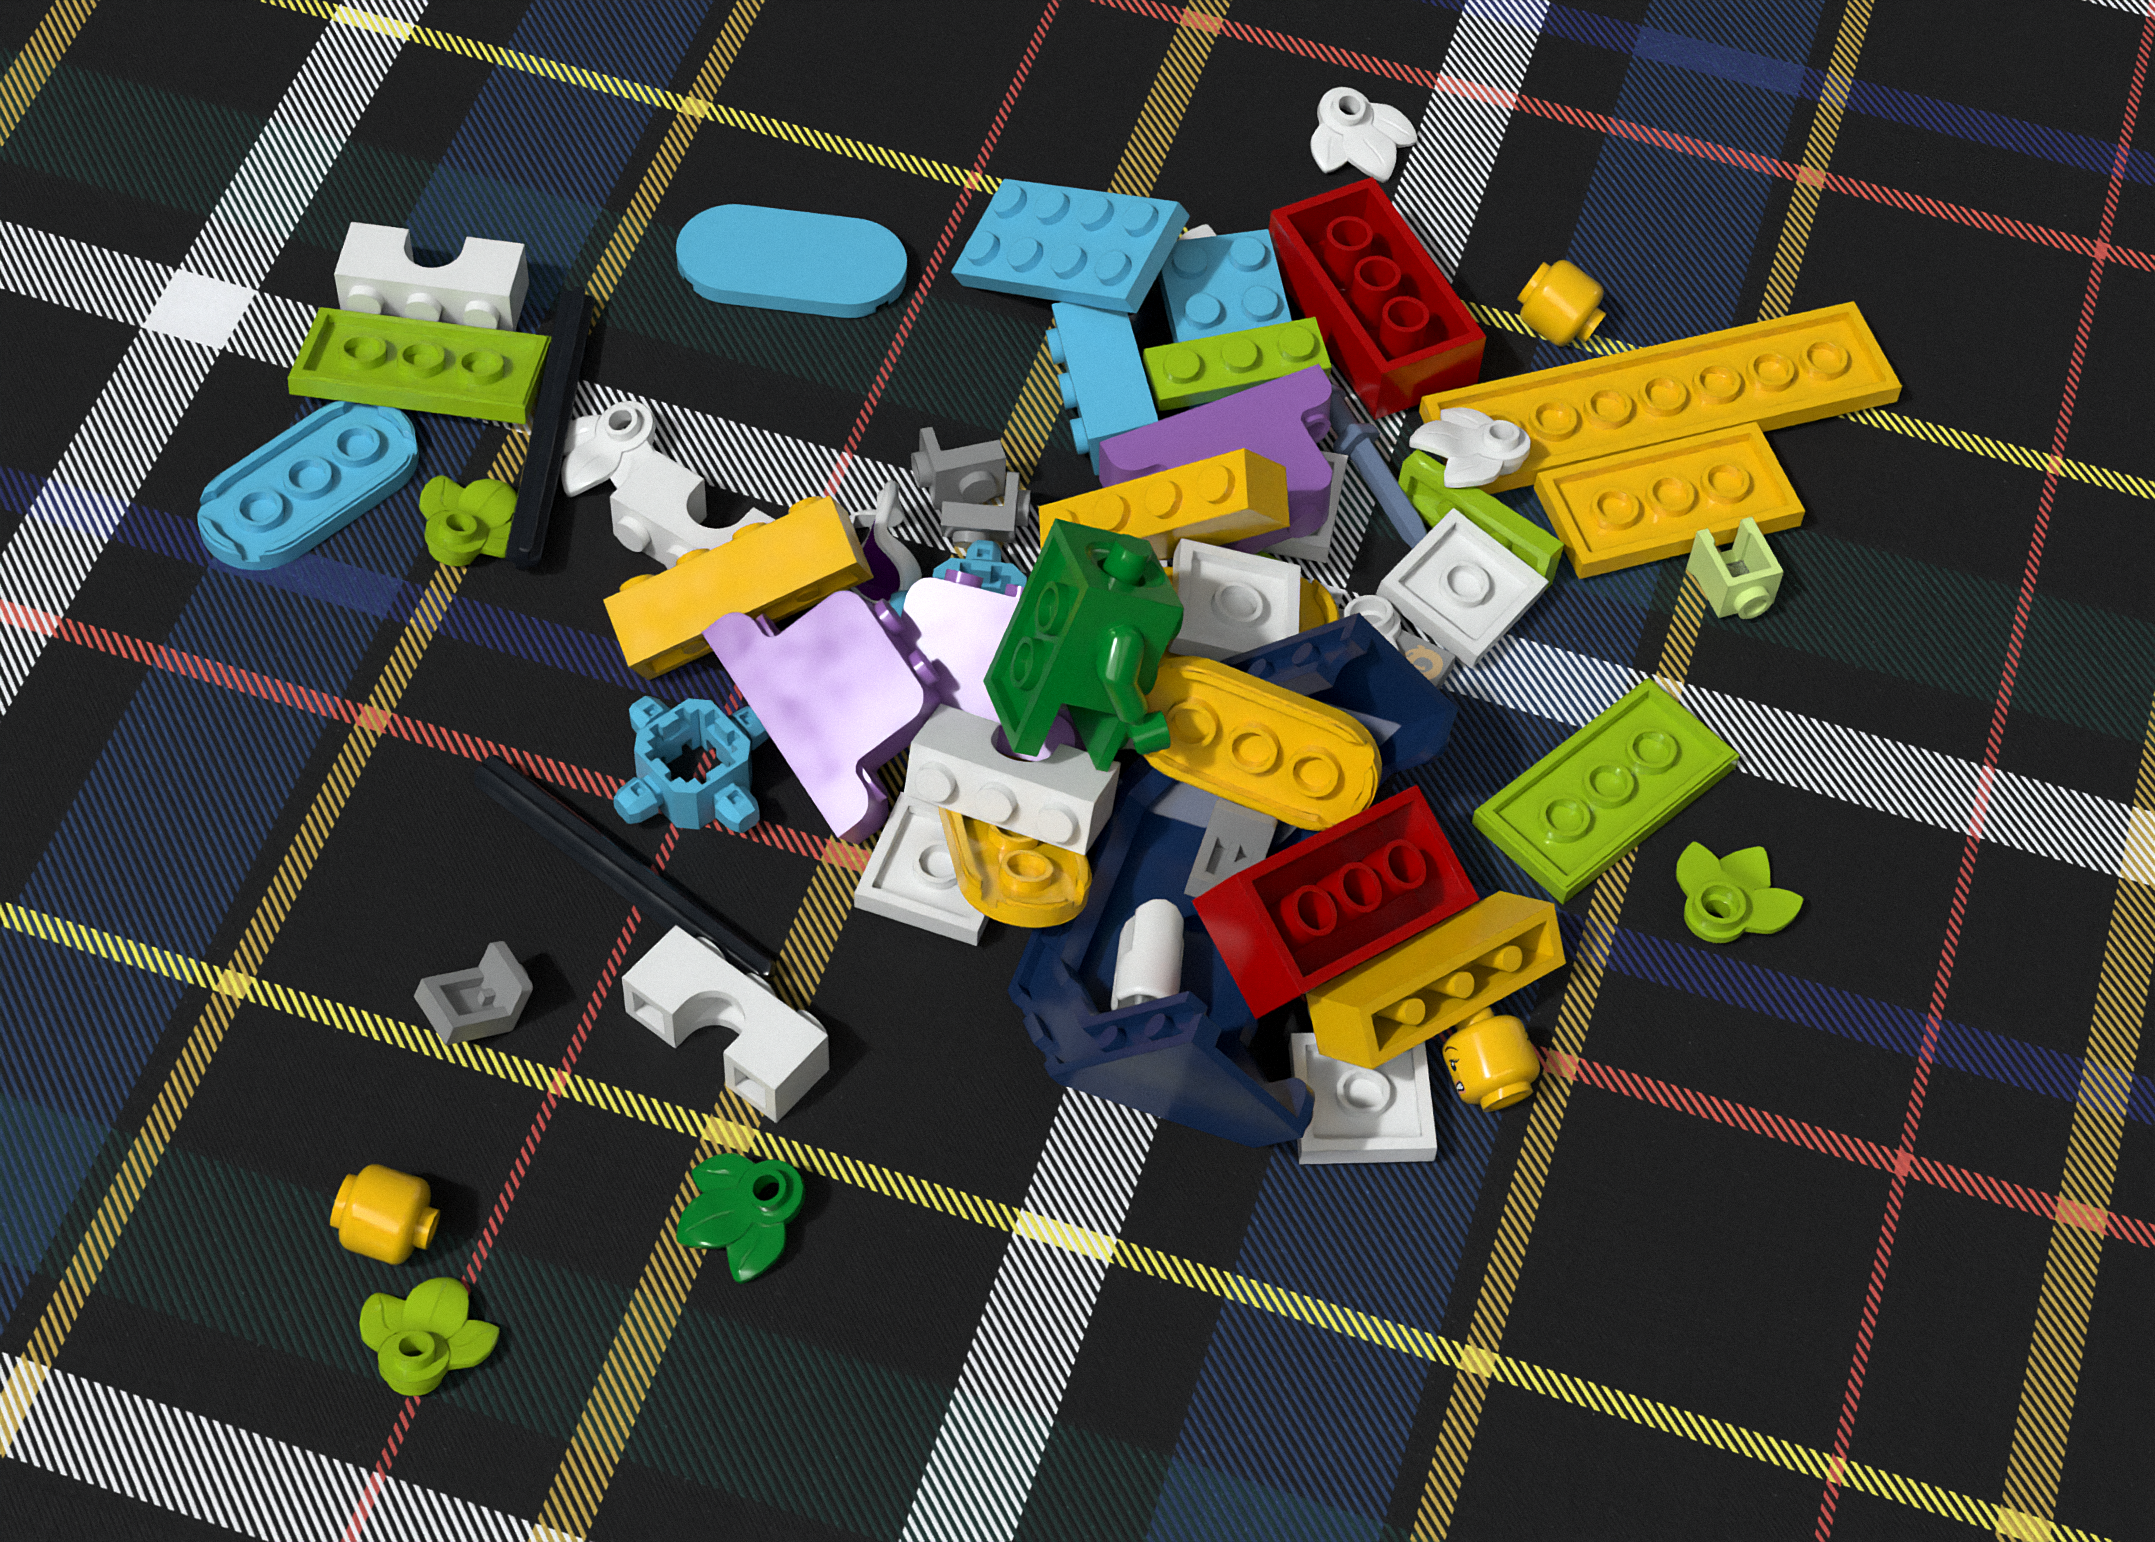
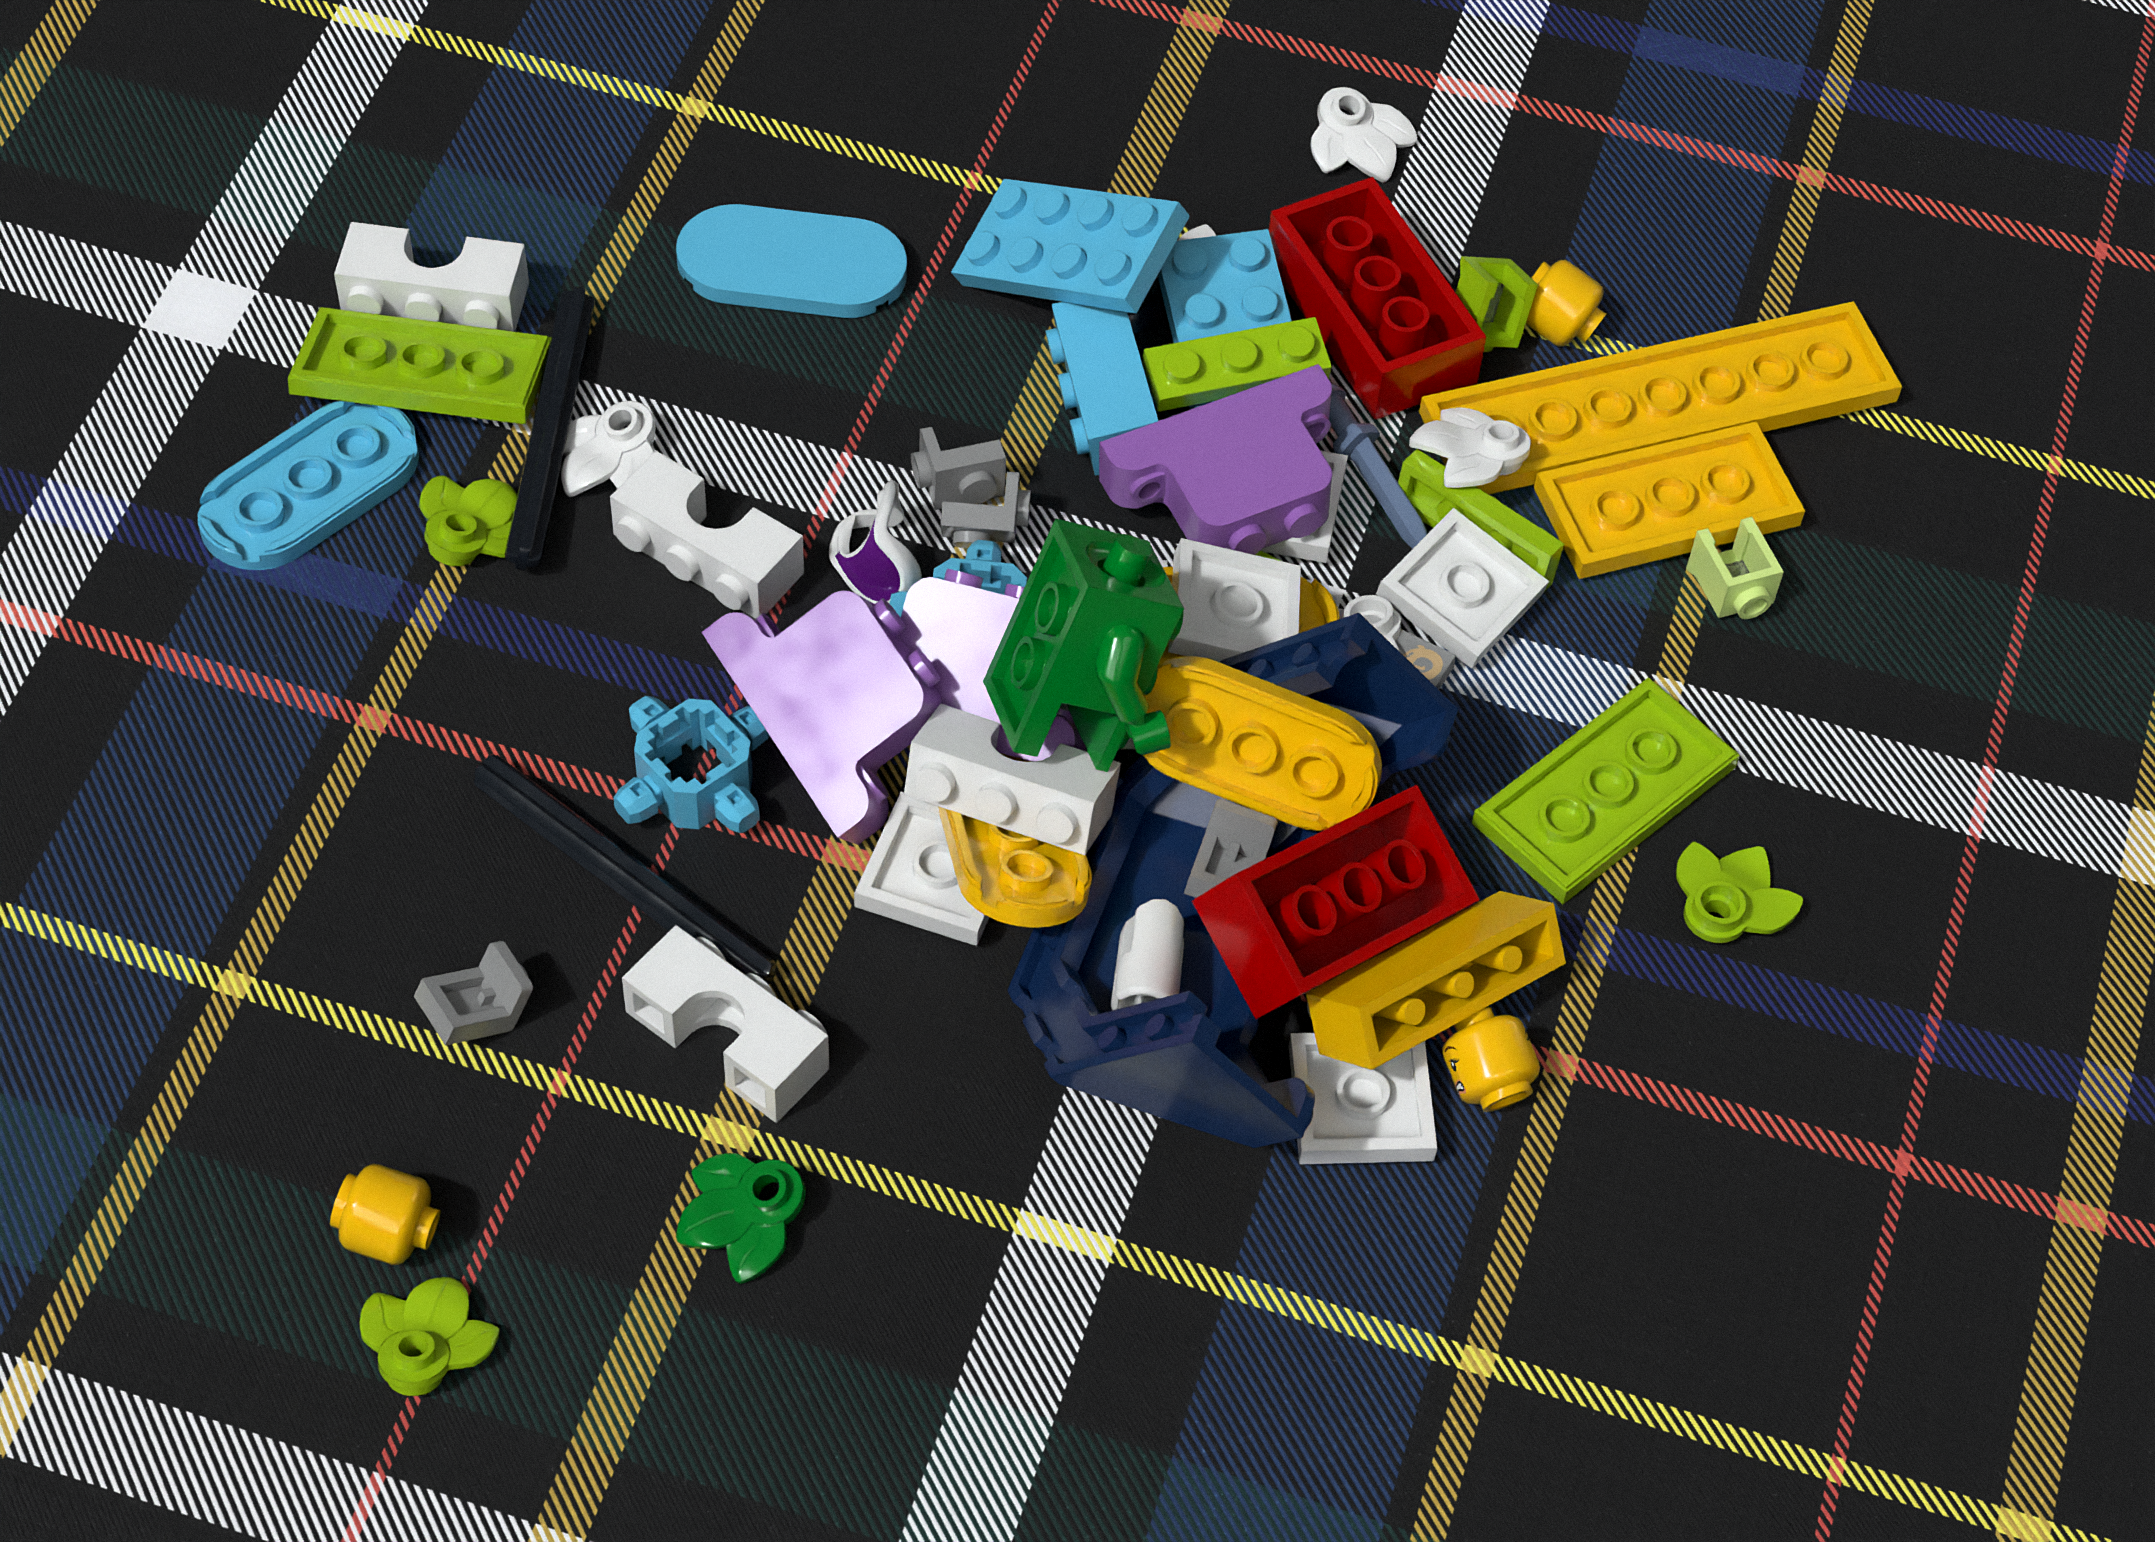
yellow brick [603,495,874,681] -> none
yellow brick [1039,448,1290,560] -> none
none -> lime window [1455,256,1538,352]

